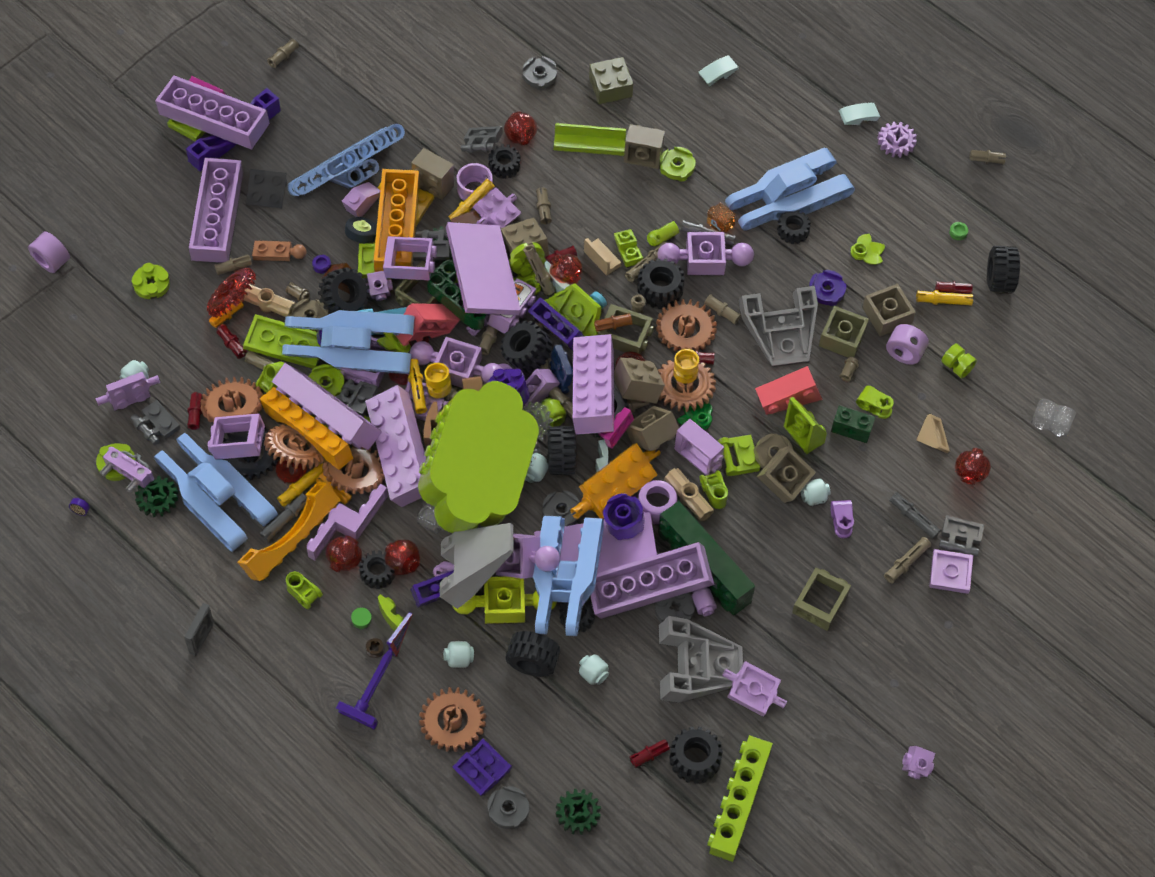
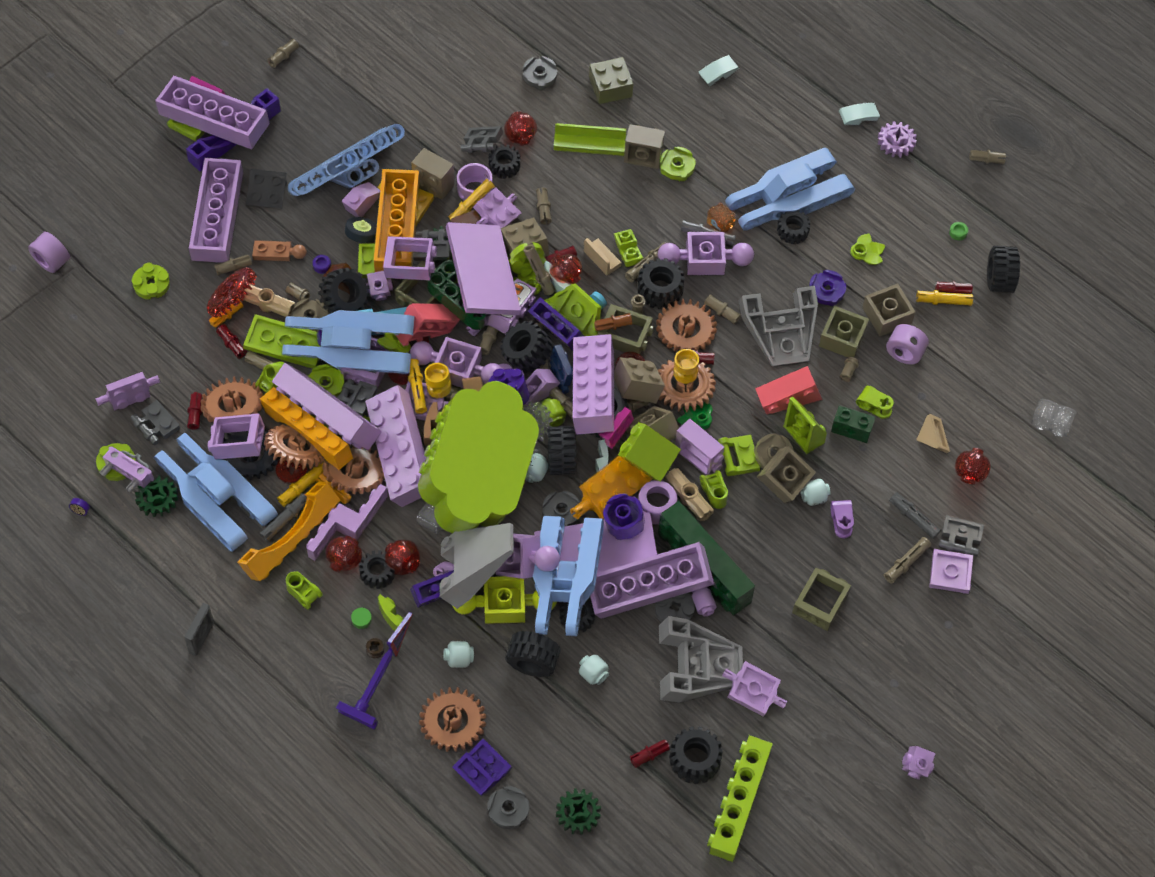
light aqua head [120,360,149,379] -> none
lime piece [647,221,679,246] -> none
lime wheel [941,343,977,379] -> none
none -> lime brick [618,422,681,482]

